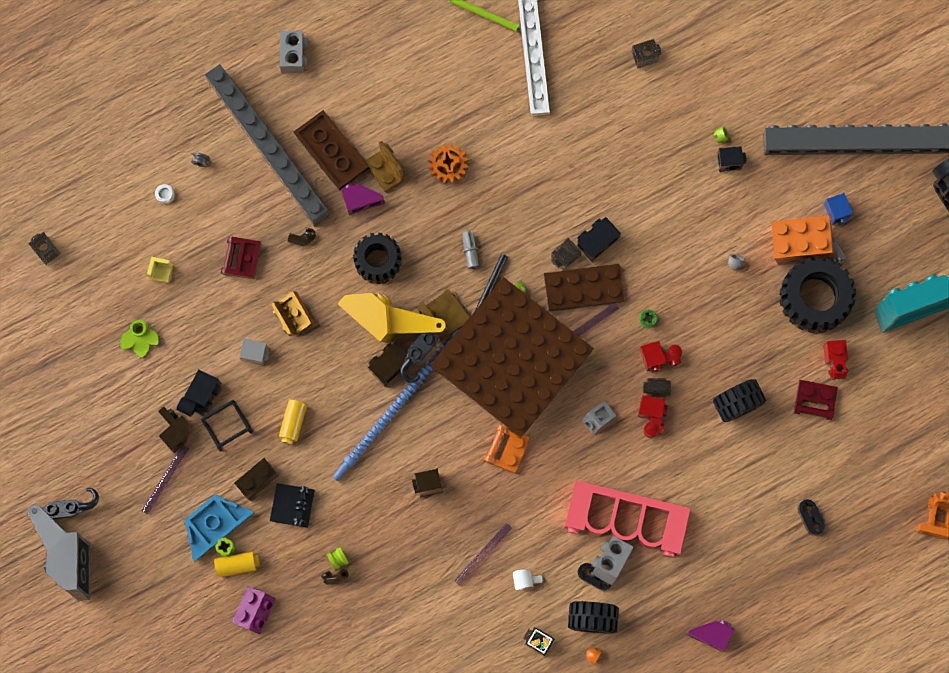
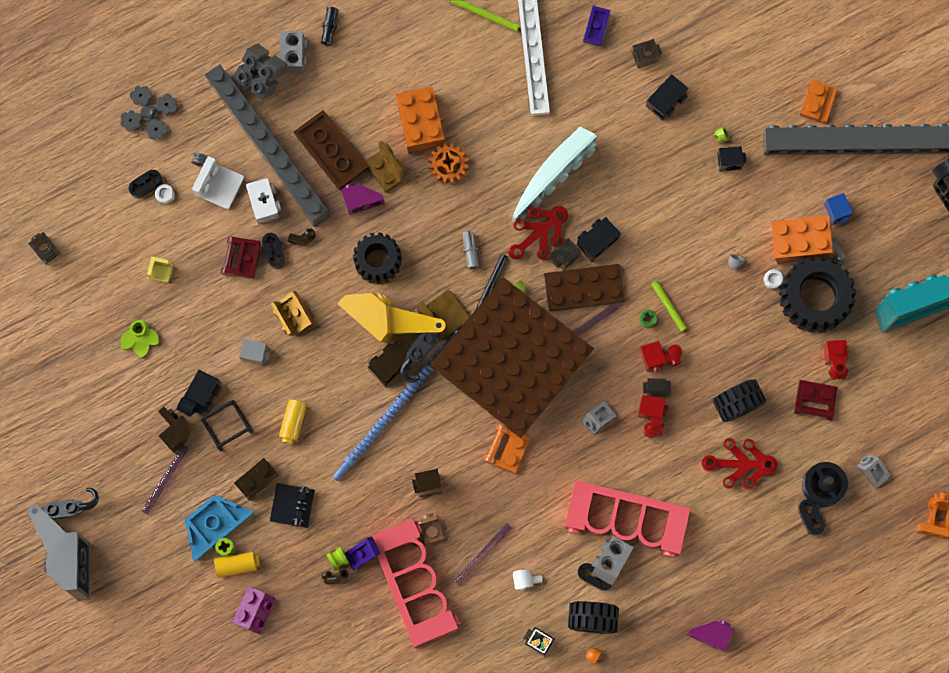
none -> dark grey plant [120,86,177,139]
none -> black beam [128,170,162,198]
none -> white bracket [192,156,244,210]
none -> dark grey brick [233,44,288,100]
none -> white brick [246,178,281,224]
none -> black beam [262,233,285,269]
none -> black pin [321,7,338,46]
none -> dark purple plate [345,536,381,570]
none -> coral fence [370,519,460,648]
none -> orange brick [396,86,445,153]
none -> medium nougat bracket [419,513,444,545]
none -> red plant [508,206,568,260]
none -> light aqua wedge [513,127,597,222]
none -> dark purple plate [583,6,611,47]
none -> black brick [646,74,689,120]
none -> lime bar [651,280,687,332]
none -> red plant [701,438,778,490]
none -> white tile [763,269,783,289]
none -> orange plate [800,80,838,124]
none -> black wheel [802,462,848,507]
none -> light grey bracket [857,455,891,488]

